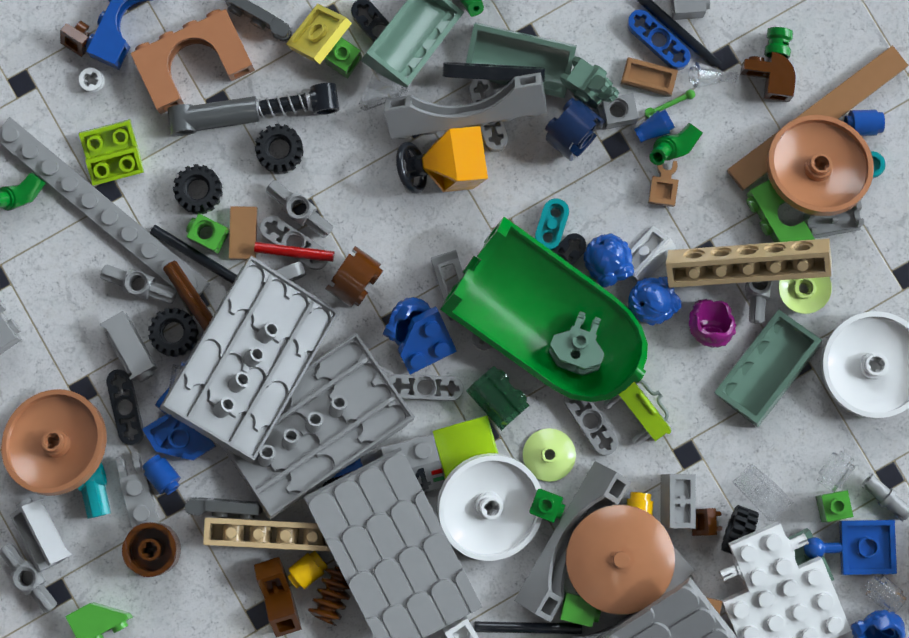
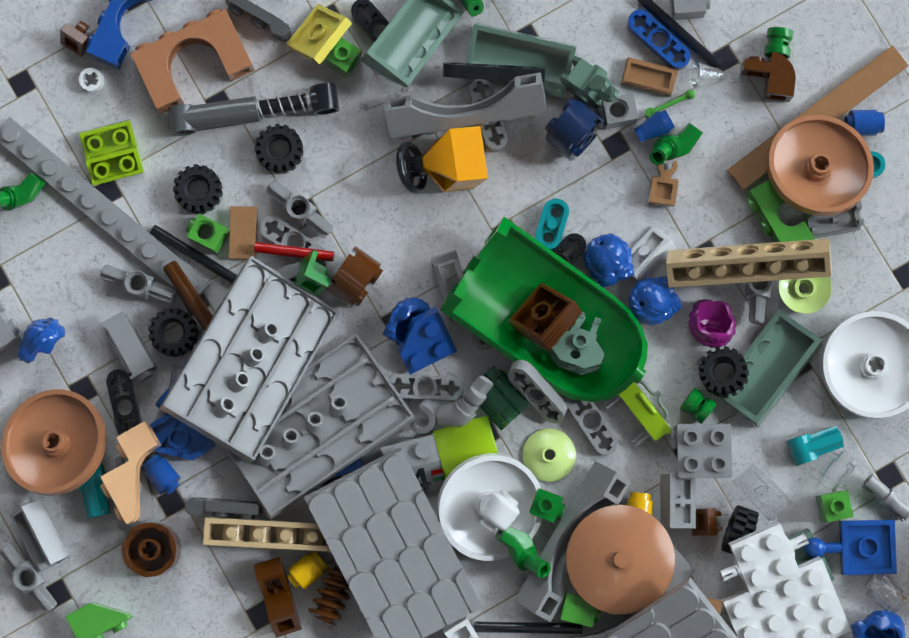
none -> blue hair [17,317,65,363]
none -> light nougat arch [100,421,162,524]
none -> green panel [294,249,331,296]
none -> light grey piece [410,375,494,434]
none -> white head [479,490,520,532]
none -> green arm [495,526,551,578]
none -> reddish brown brick [508,283,582,351]
none -> light grey beam [508,360,568,424]
none -> light grey bracket [674,424,732,478]
none -> green wheel [679,388,717,424]
none -> black tyre [698,346,749,398]
none -> teal piece [786,426,844,466]

